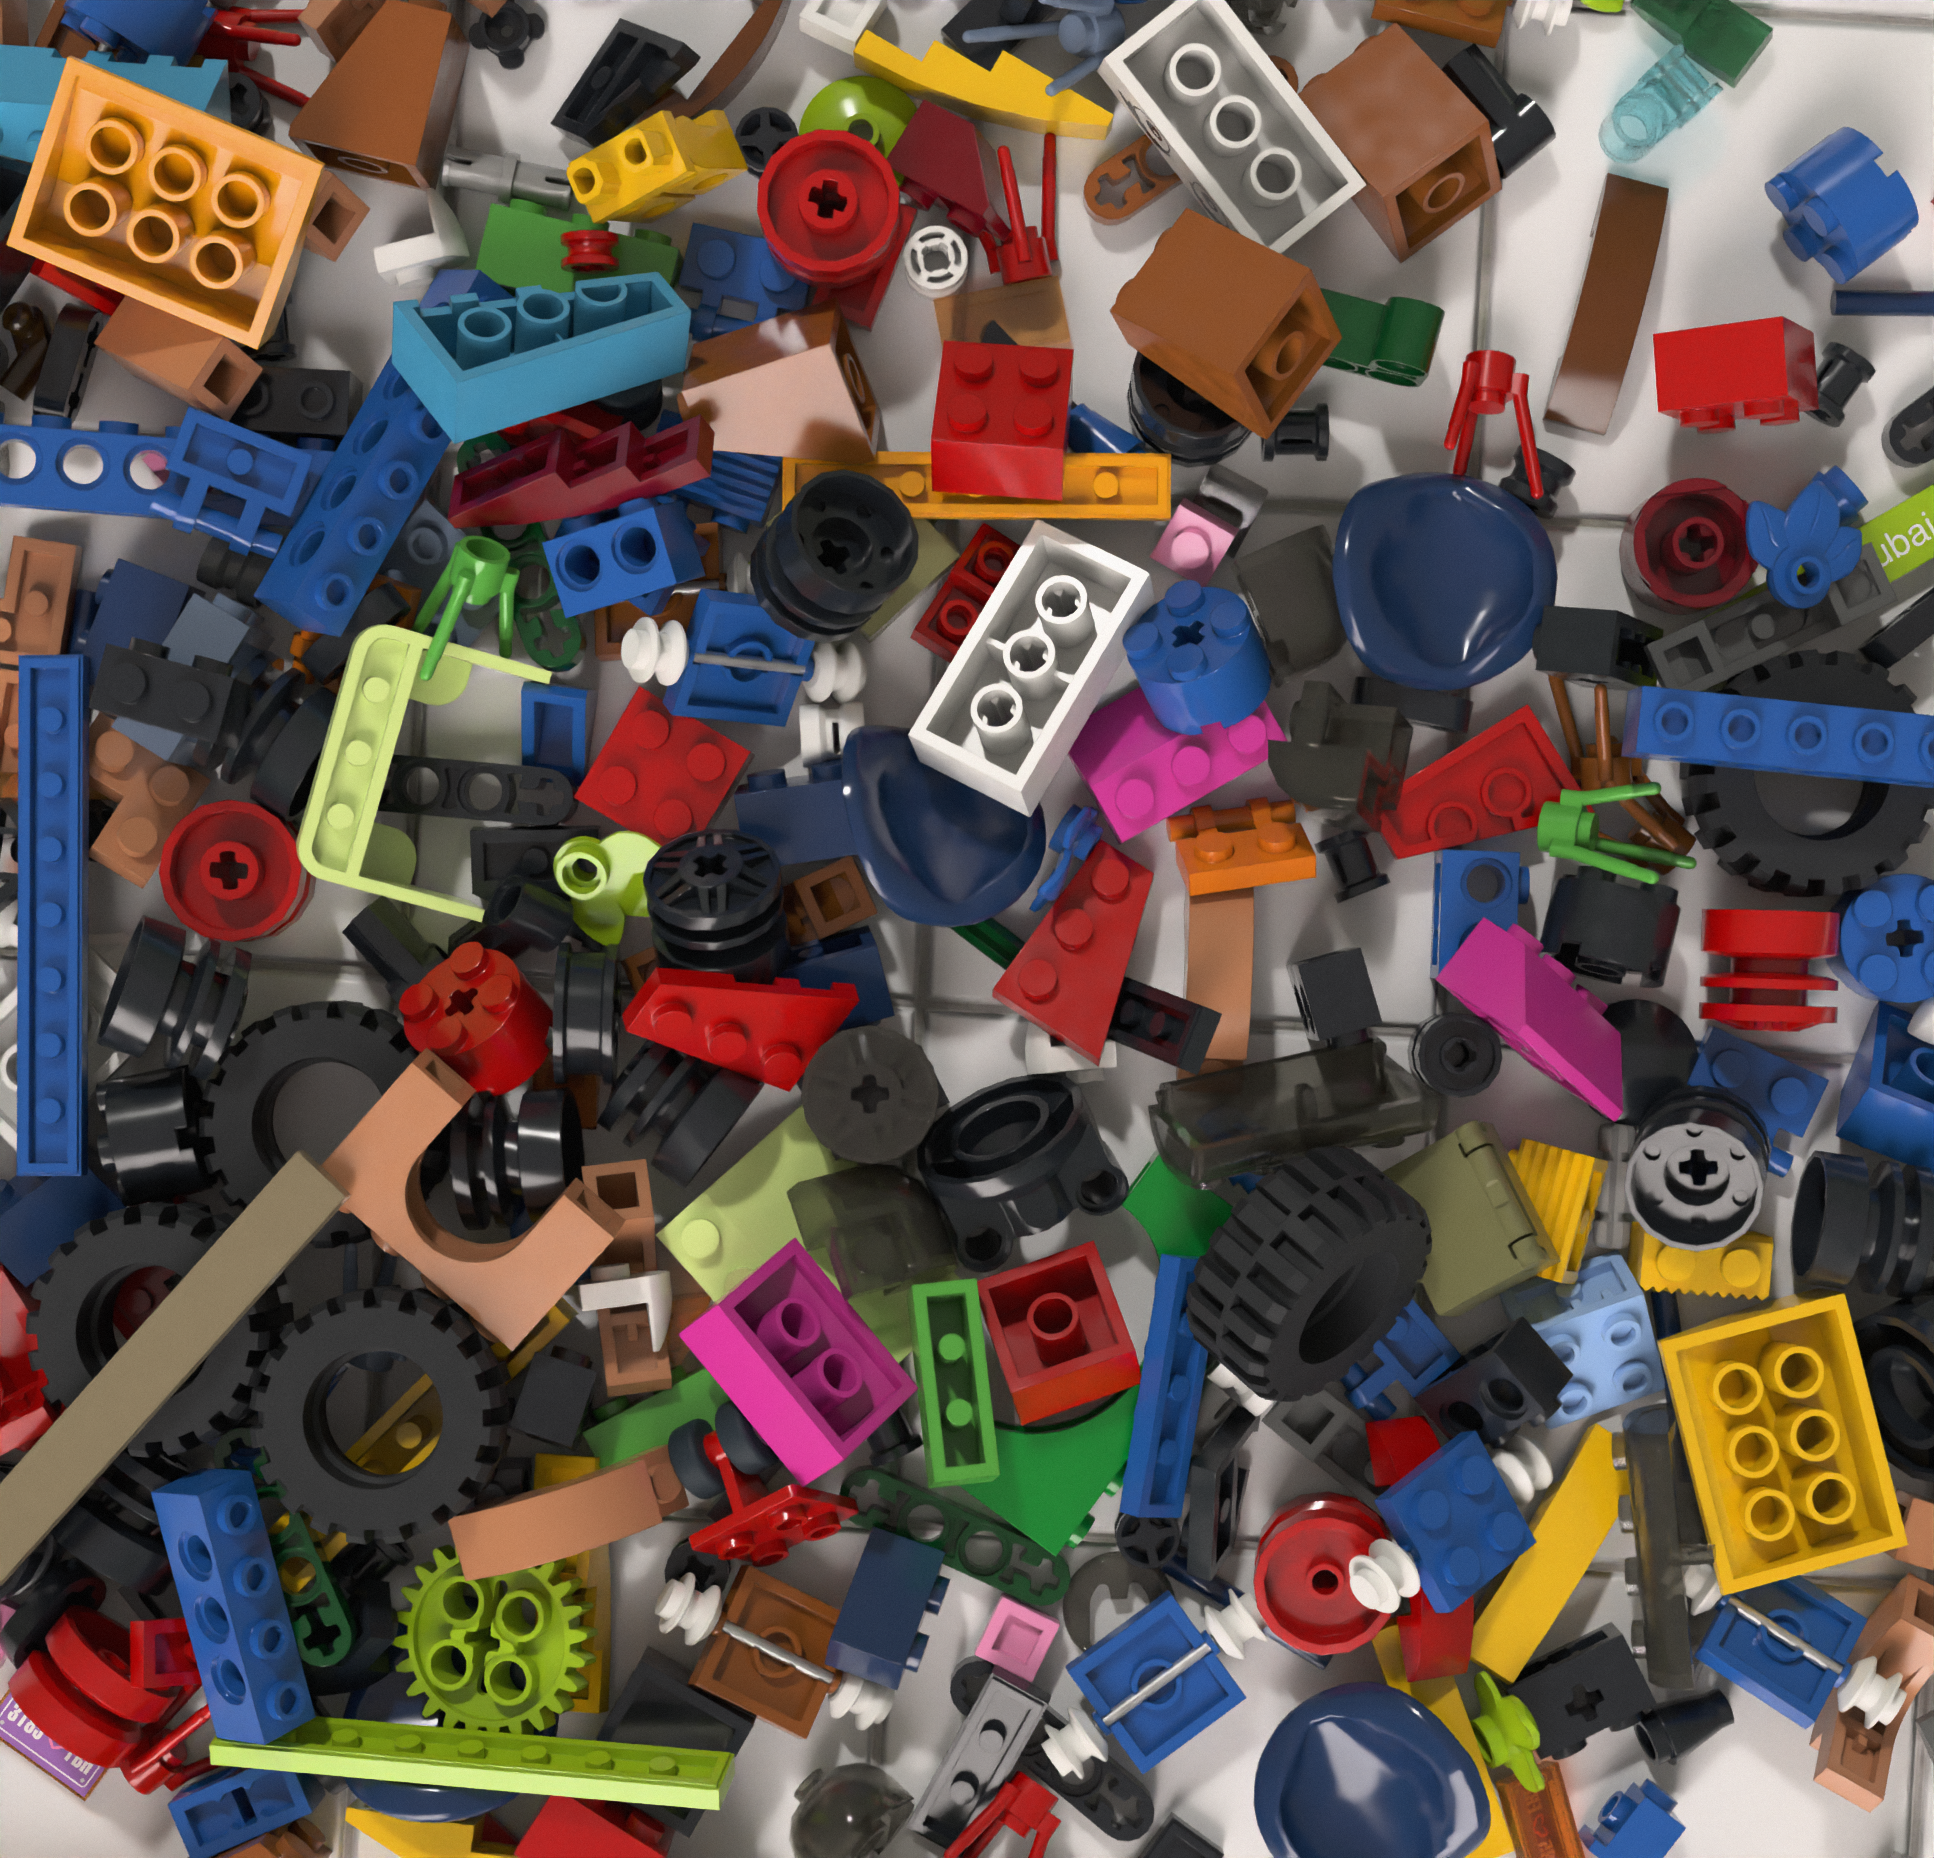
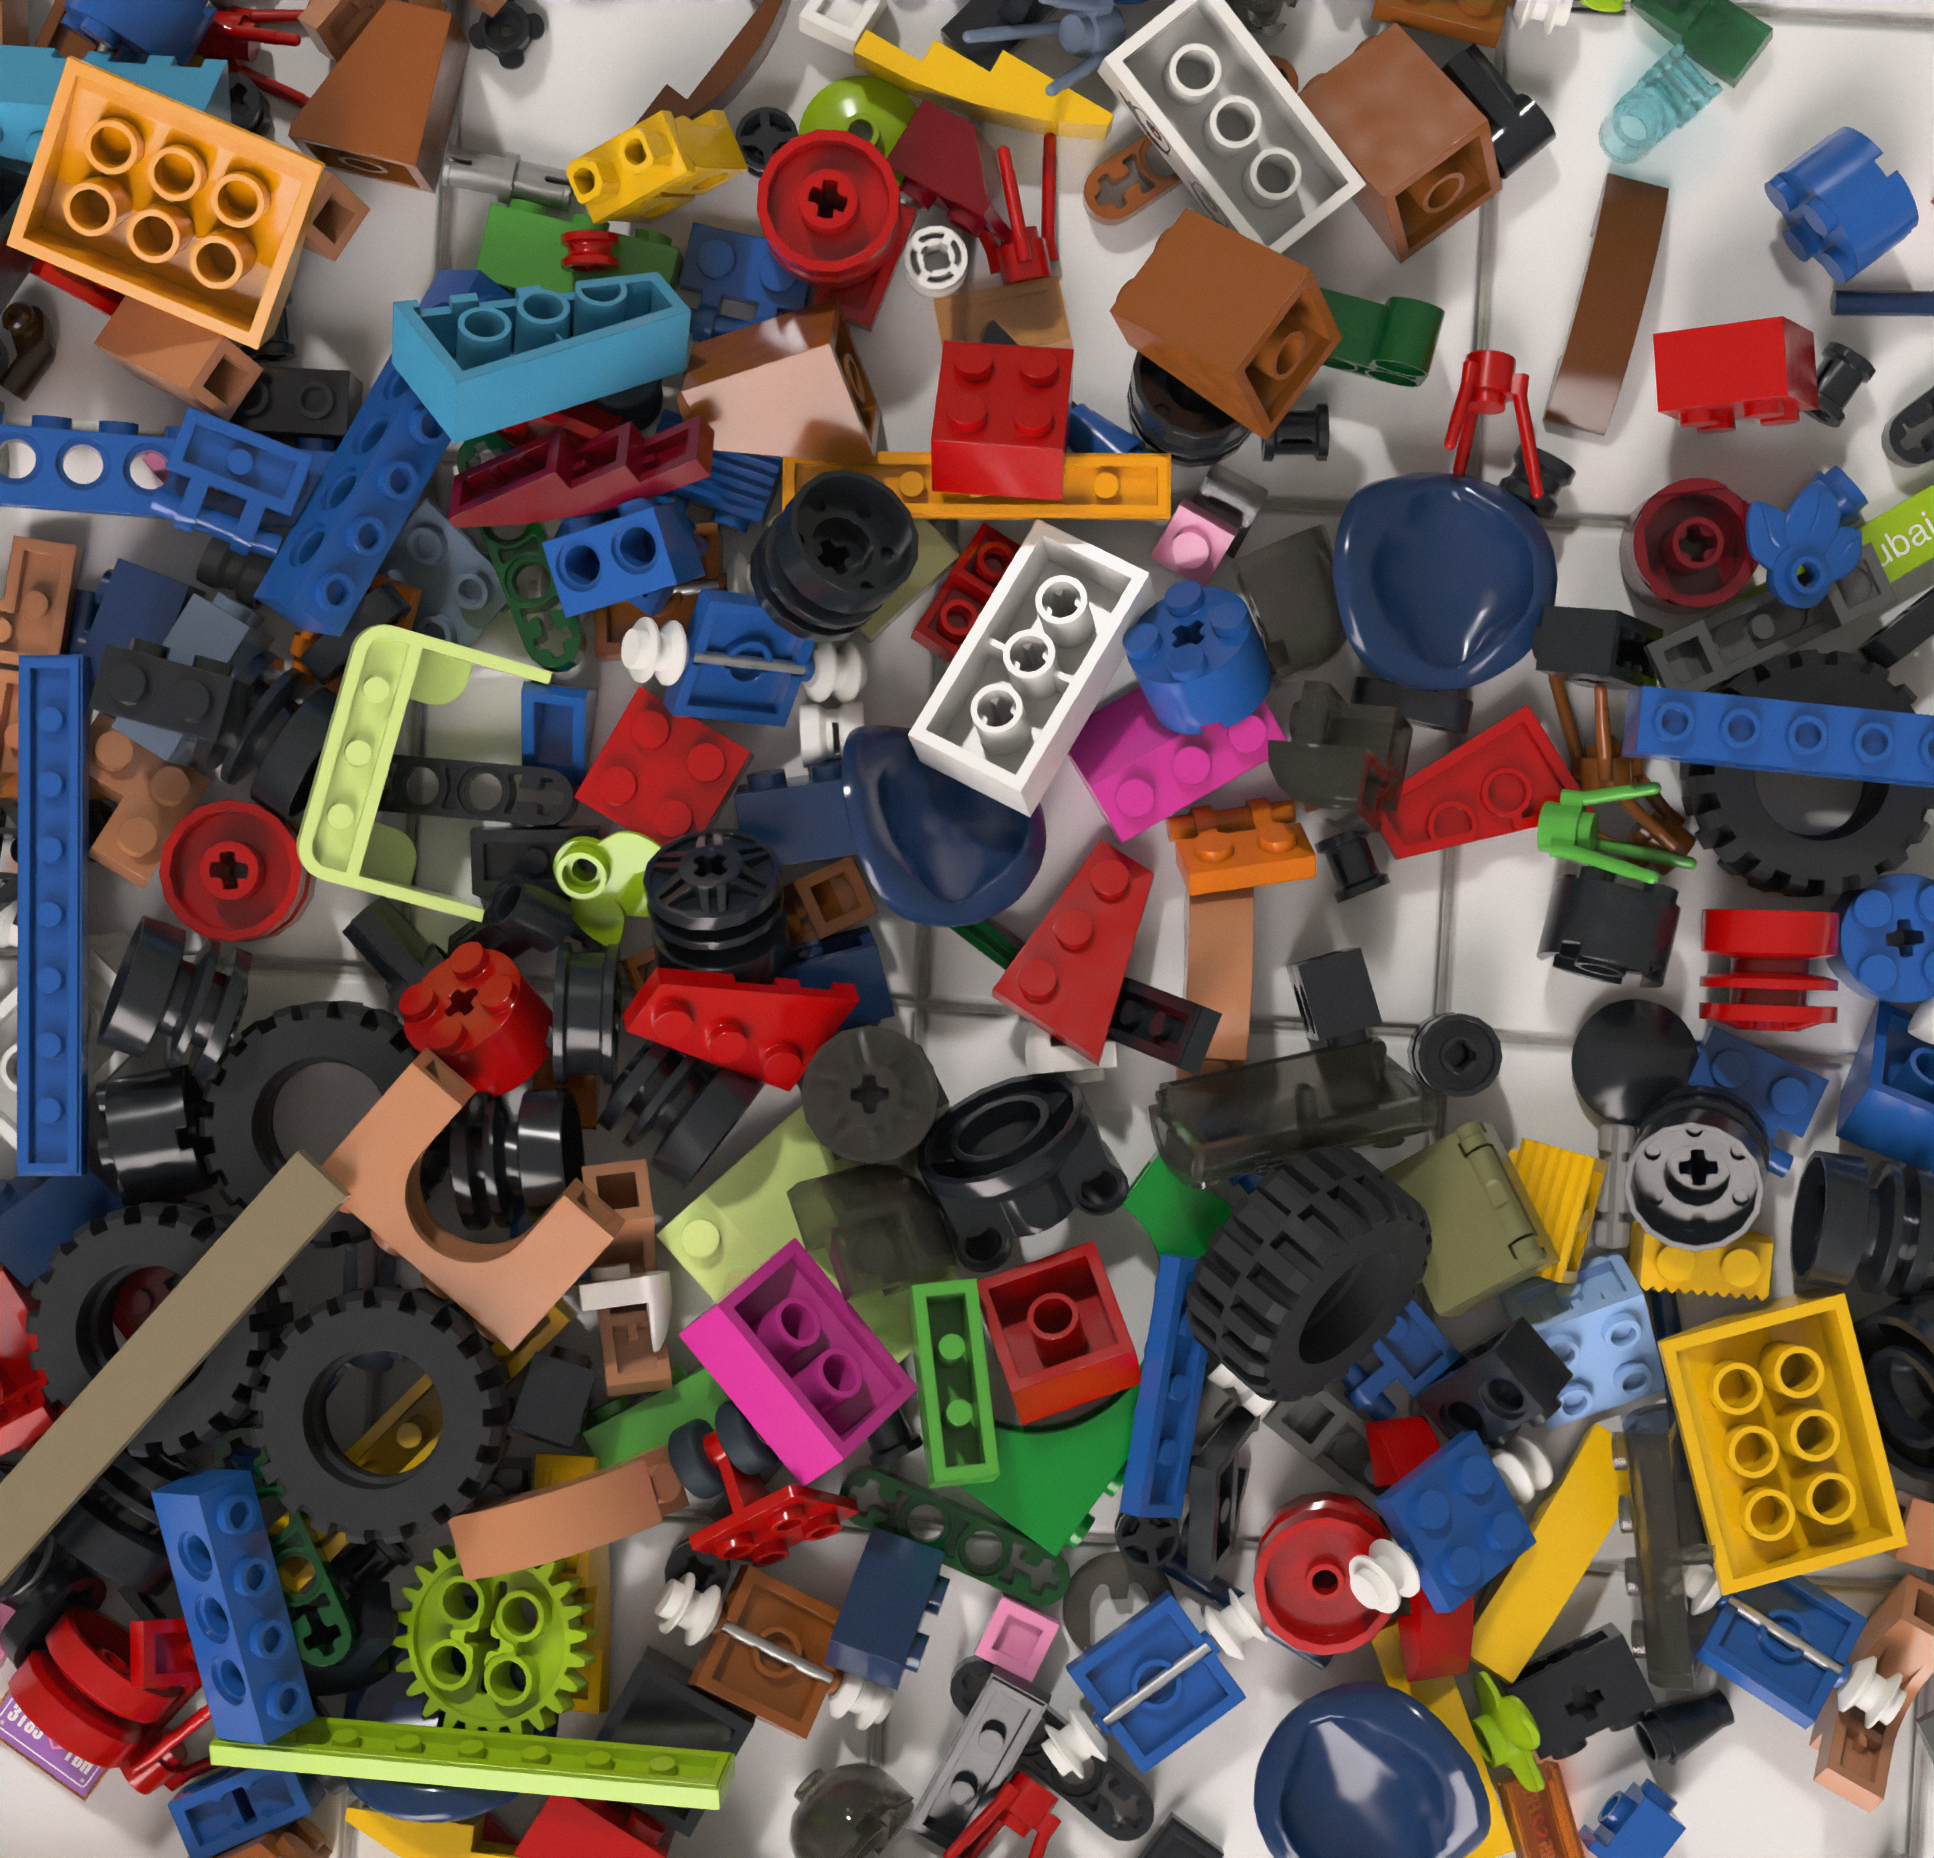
black beam [33,303,103,424] -> none
white plate [372,188,470,290] -> none
bright green plant [410,536,520,681] -> none
black wing [550,18,701,149] -> none
clear orange slope [666,1291,712,1366] -> none
blue plate [1029,804,1104,912] -> none
blue brick [1430,850,1530,978] -> none
dark pink slope [1435,917,1623,1122] -> none

